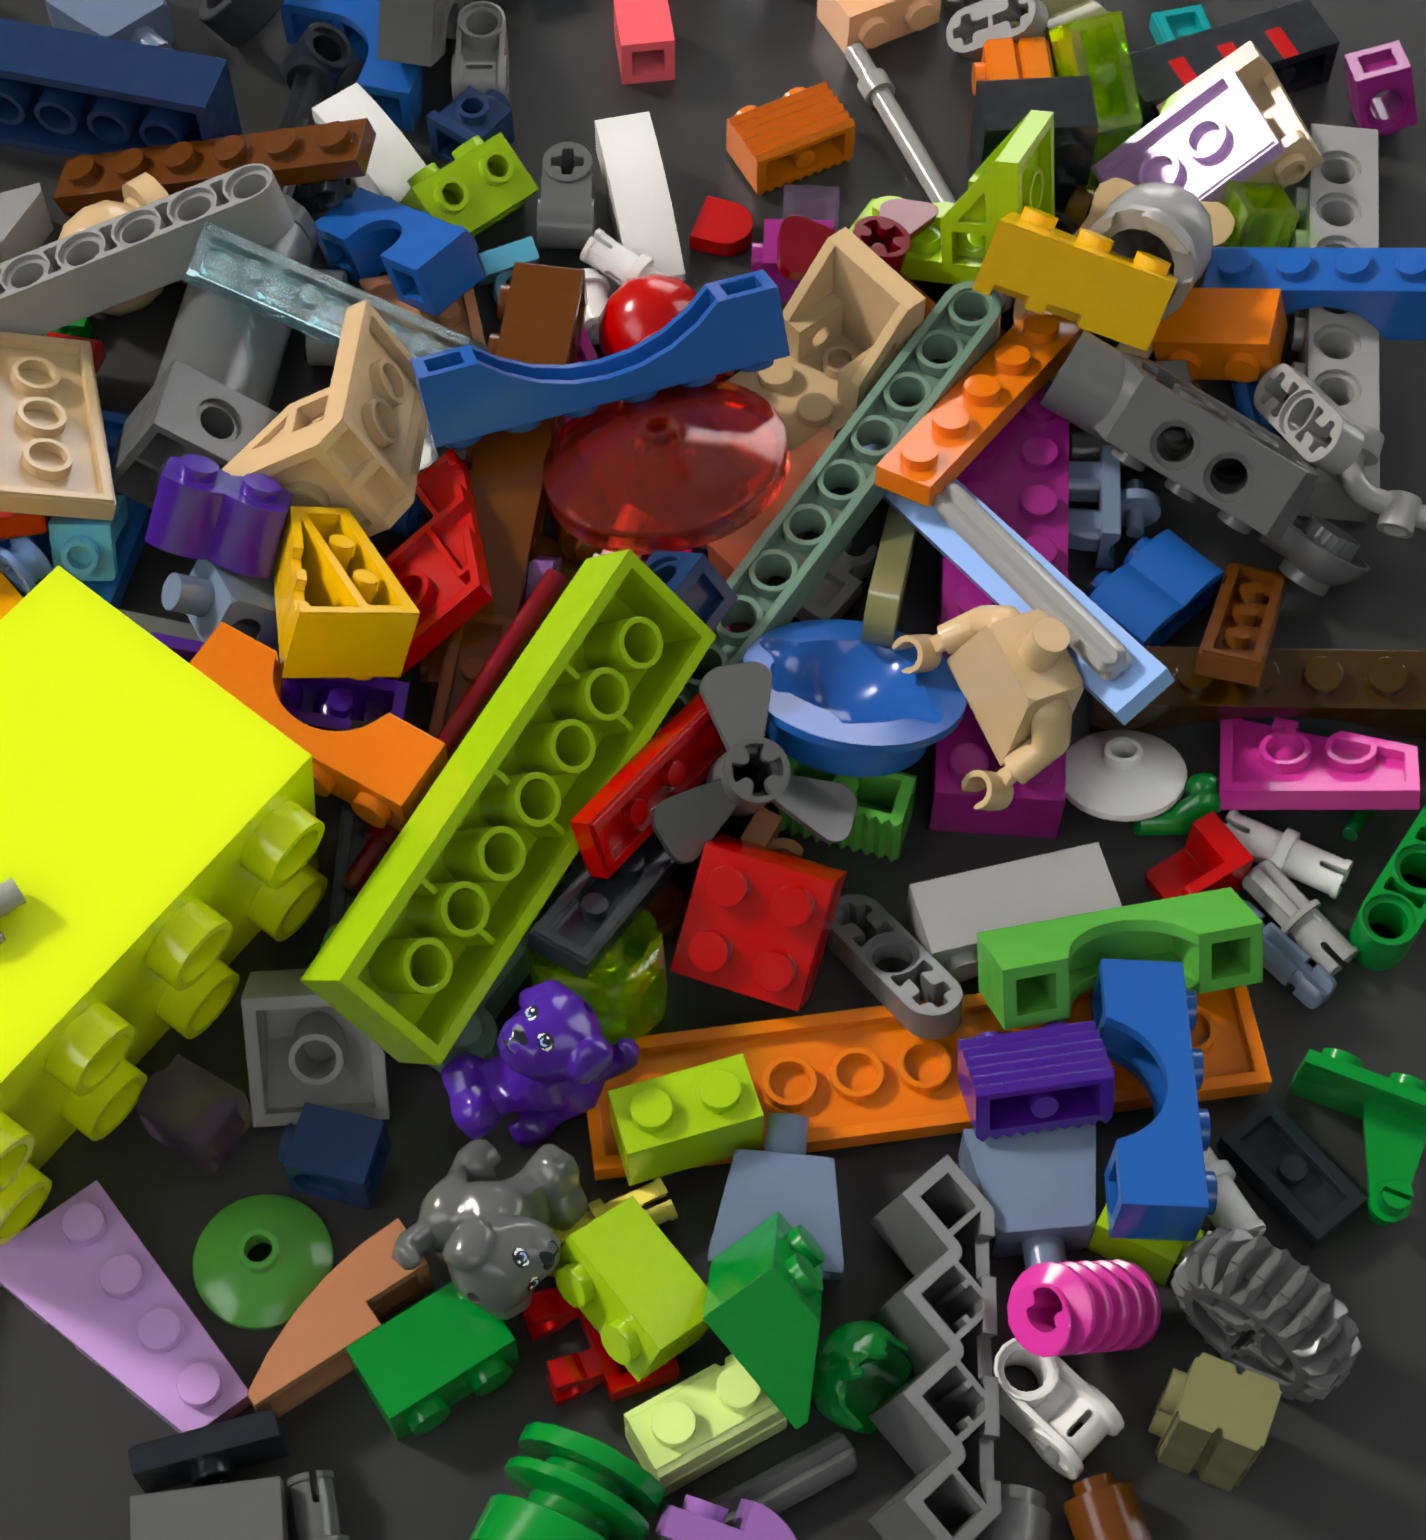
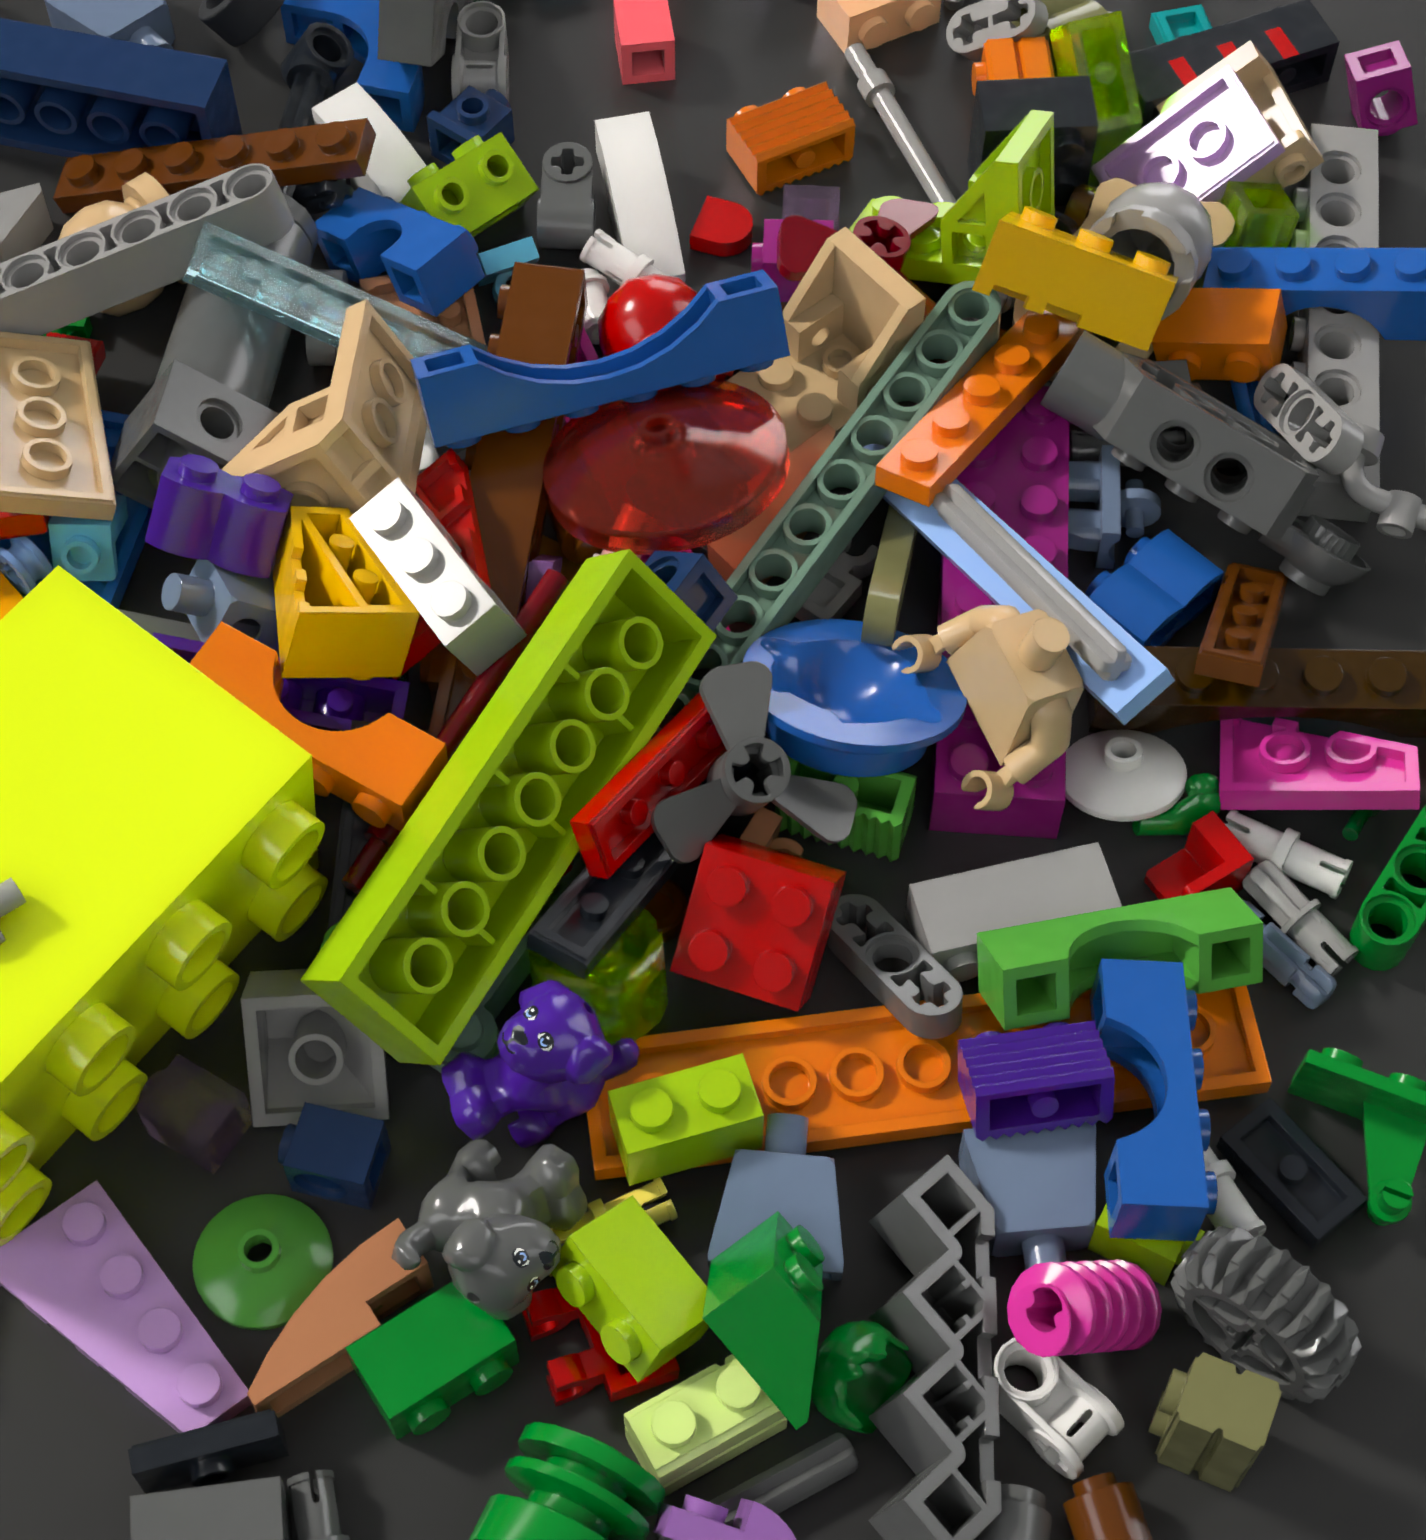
none -> arch [349,477,527,676]

